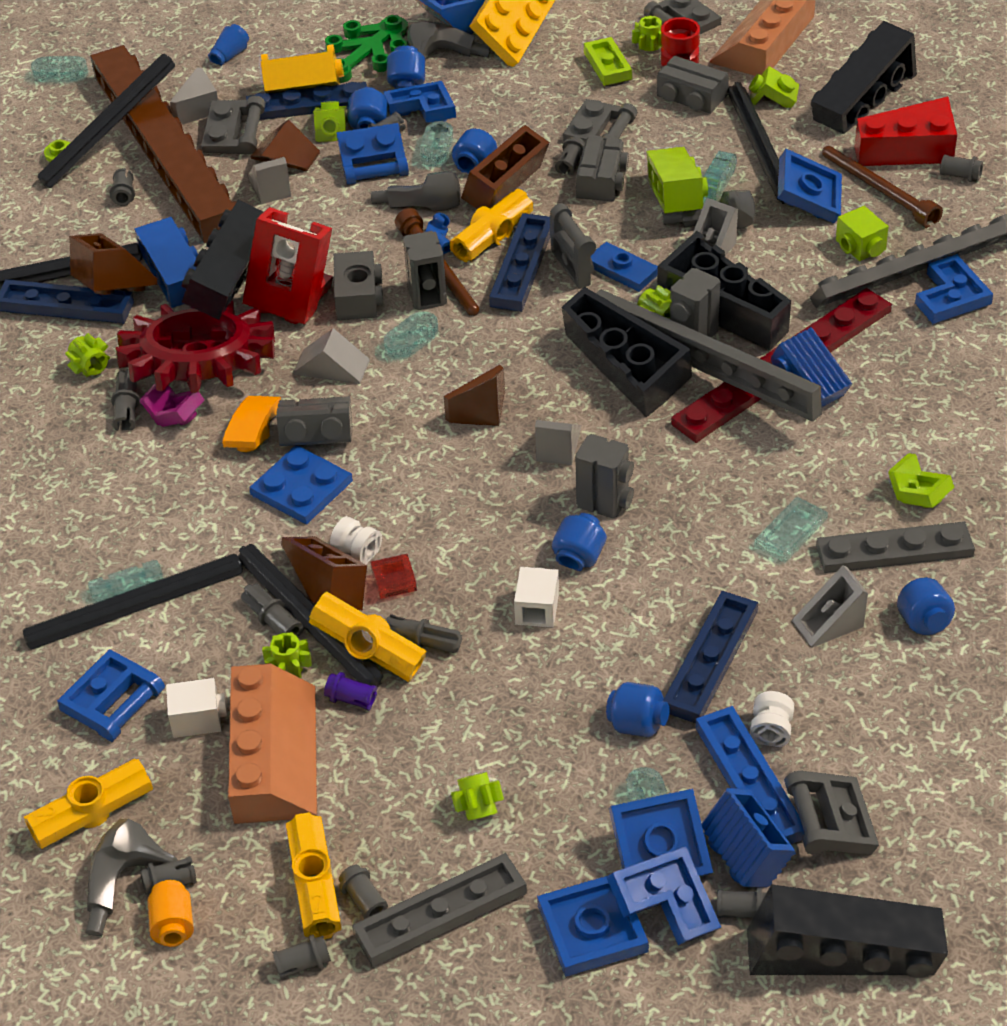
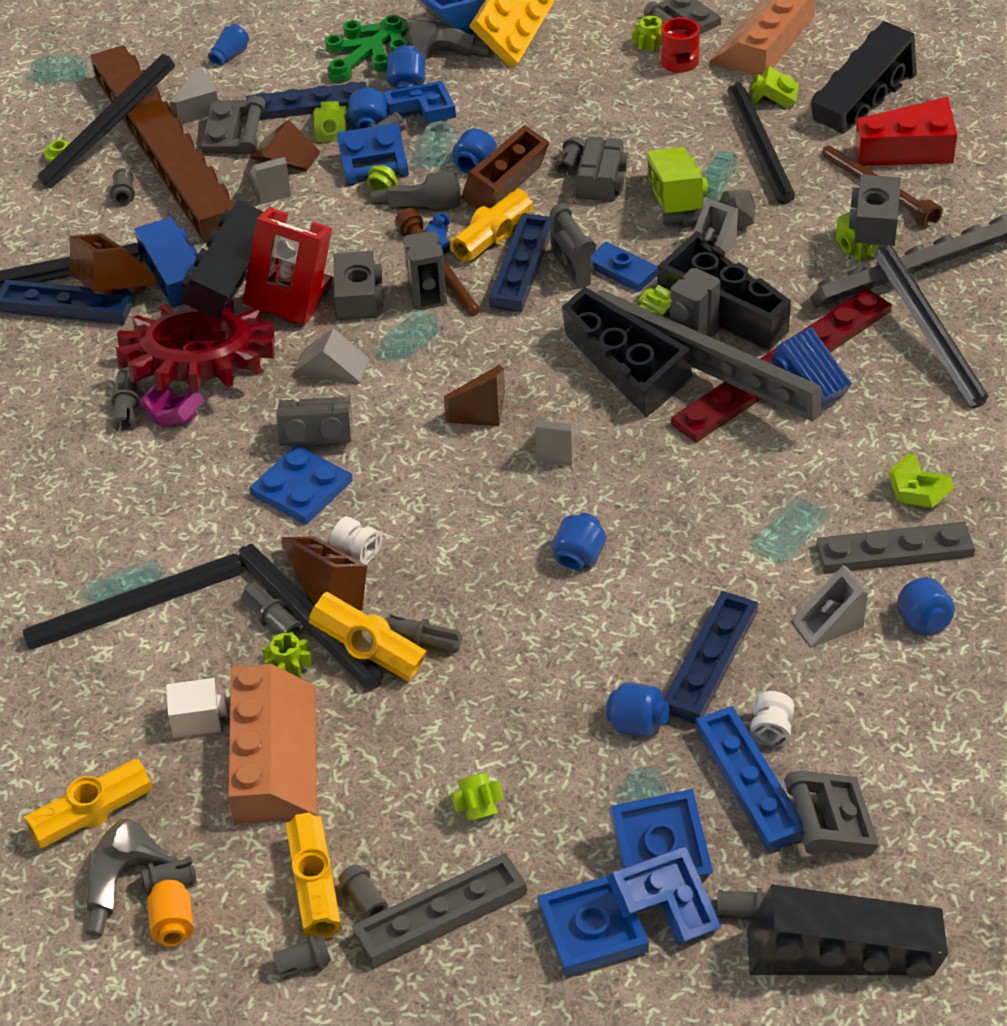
blue plate [57,649,165,742] -> none
lime gear [65,333,110,377] -> none
light orange slope [222,396,281,452] -> none
yellow brick [261,44,344,93] -> none
dark purple pin [324,672,378,711] -> none
clear red plate [370,554,417,599] -> none
white brick [514,567,559,628] -> none
dark grey plate [563,99,638,142] -> none
dark grey brick [575,434,634,518] -> none
lime plate [583,37,632,86] -> none
dark grey brick [657,56,729,114] -> none
blue brick [701,788,796,887] -> none
blue plate [777,149,842,223] -> none
blue plate [915,254,993,324] -> none
dark grey pin [940,155,983,182] -> none
none -> lime plate [367,165,398,191]
none -> dark grey brick [849,174,901,246]
none -> black axle [875,244,988,407]

